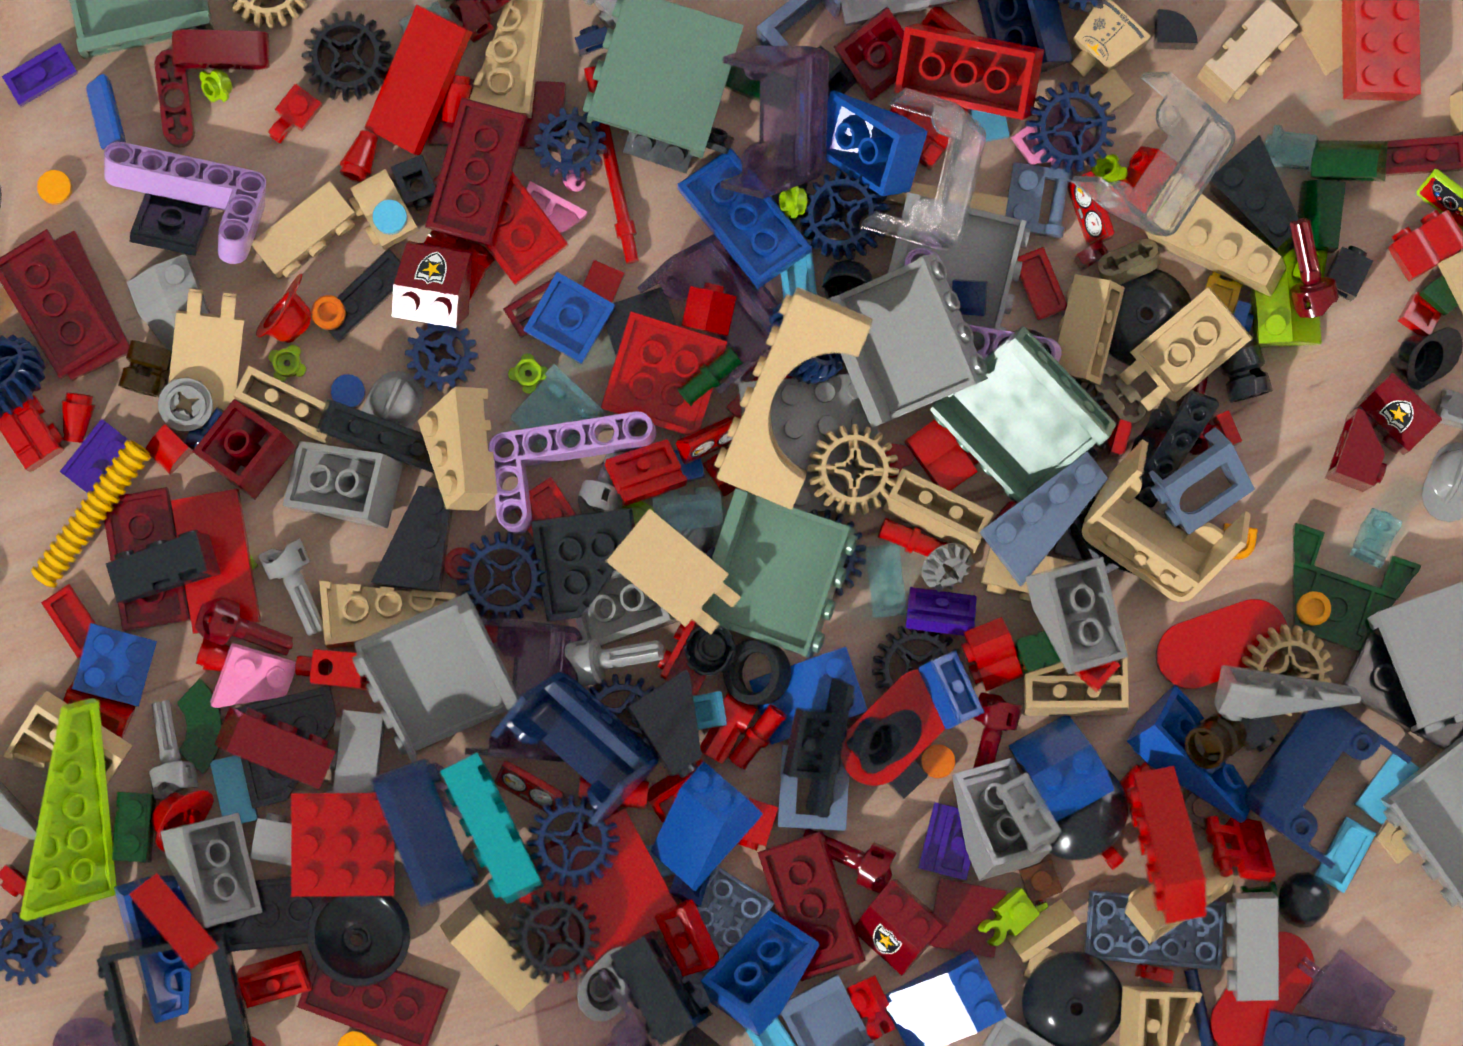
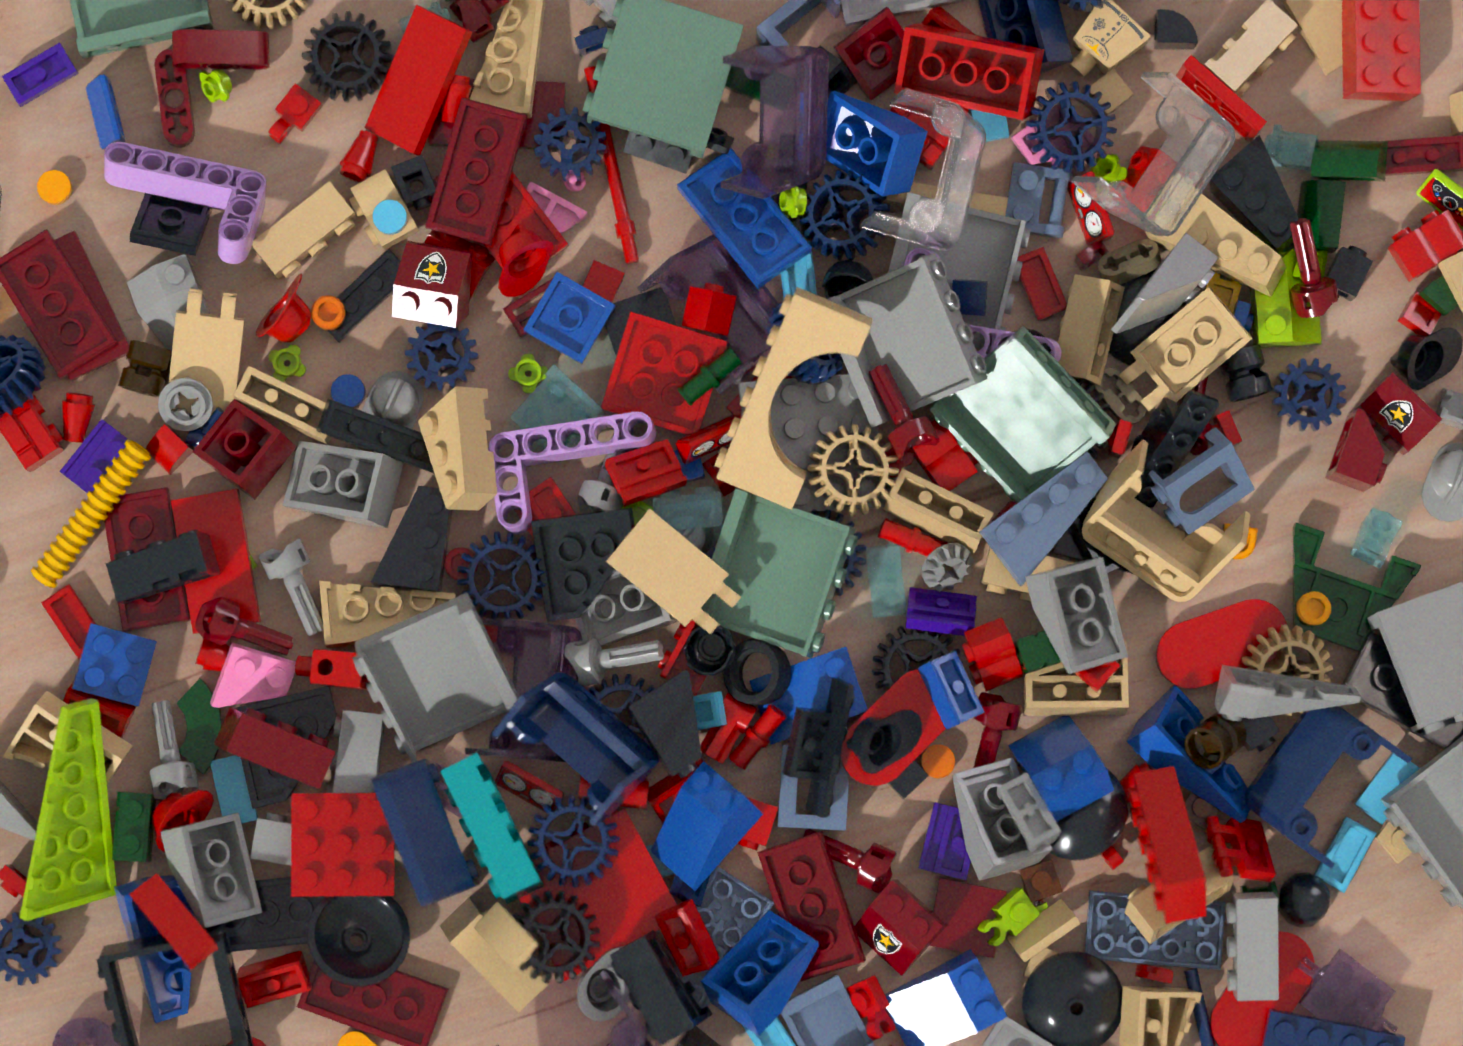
none -> tan slope [474,902,538,970]
none -> red piece [498,224,554,297]
none -> dark red piece [869,364,940,461]
none -> light grey slope [1111,233,1218,334]
none -> red tile [1176,55,1267,142]
none -> dark blue gear [1272,358,1346,432]

